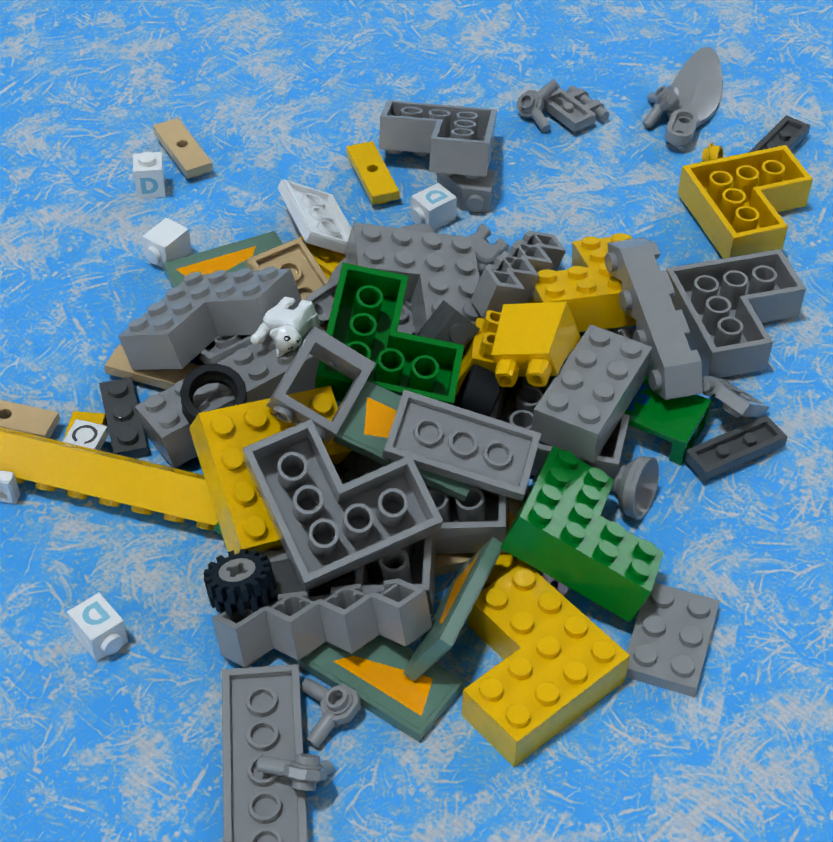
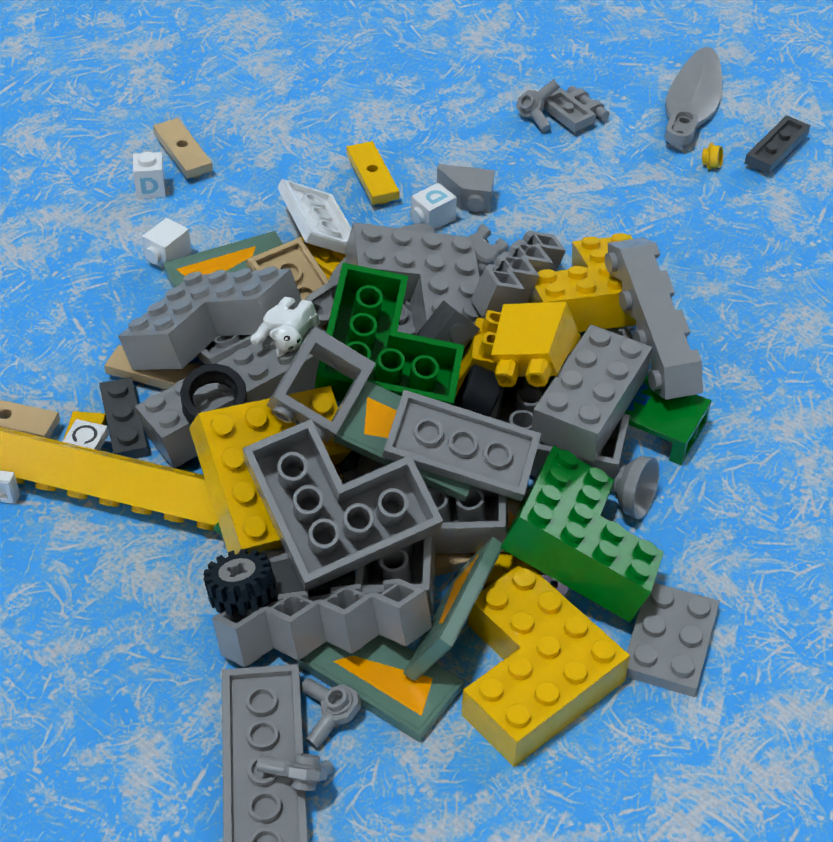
white brick [67,592,128,662] -> none
light grey brick [379,100,497,179] -> none
light grey piece [642,85,680,129] -> none
light grey brick [666,249,806,378] -> none
yellow brick [678,145,813,259] -> none
dark grey plate [684,415,787,481] -> none
light grey plate [702,376,769,419] -> none

